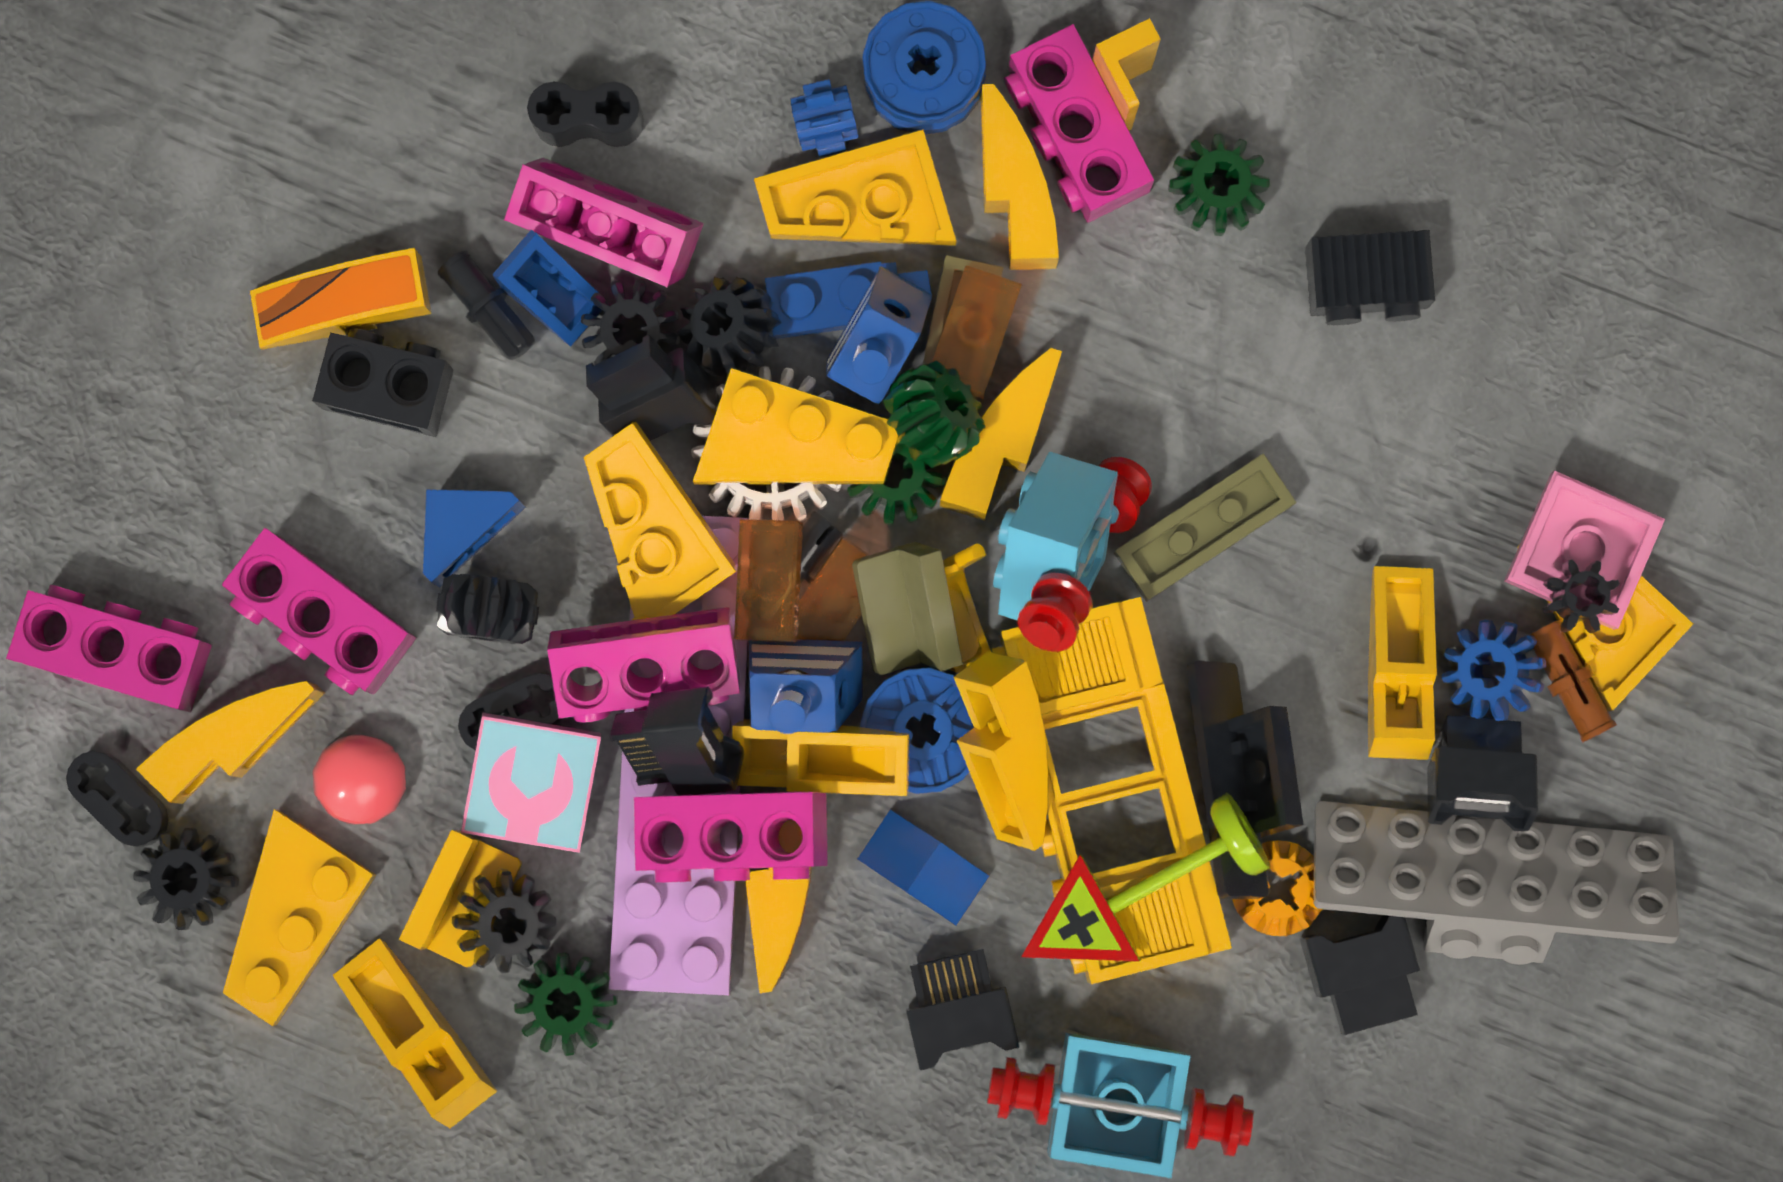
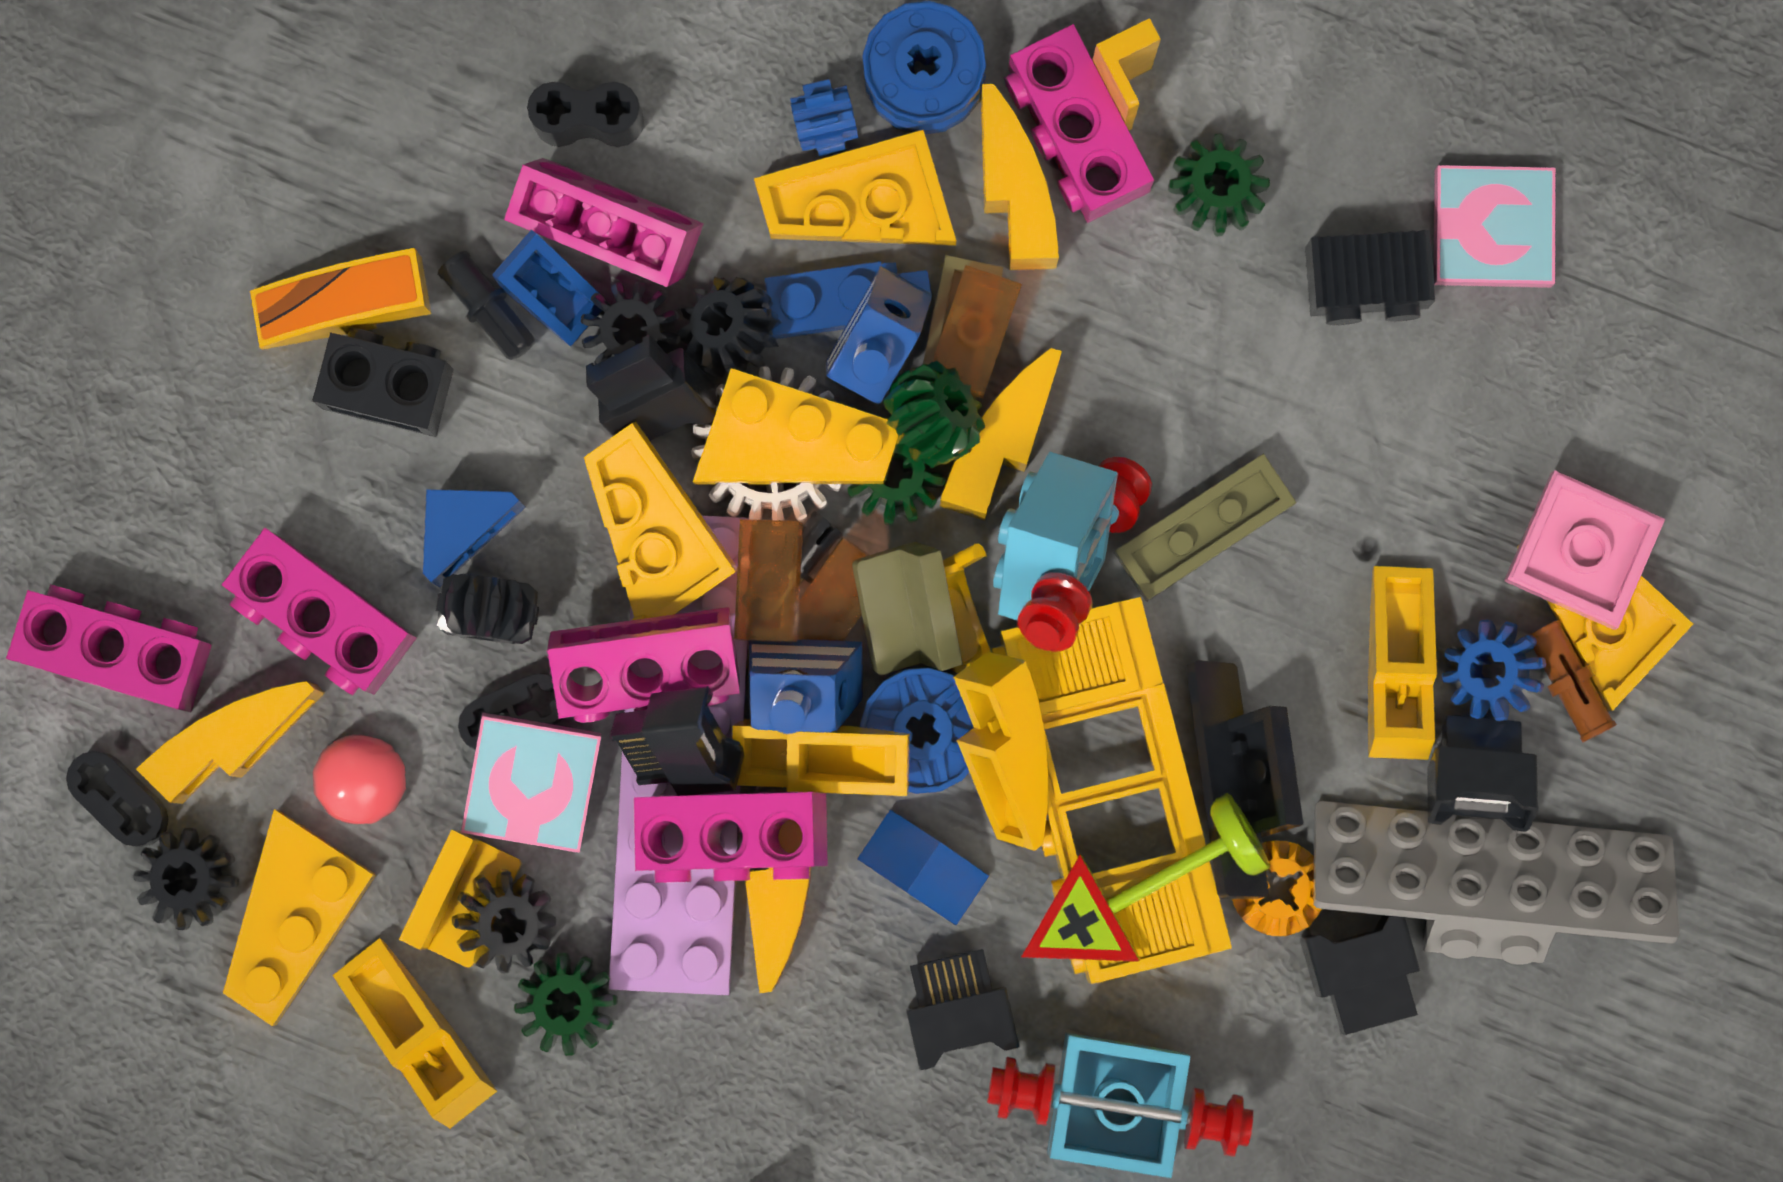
black gear [1542,559,1620,634] -> none
none -> tile [1434,165,1555,288]

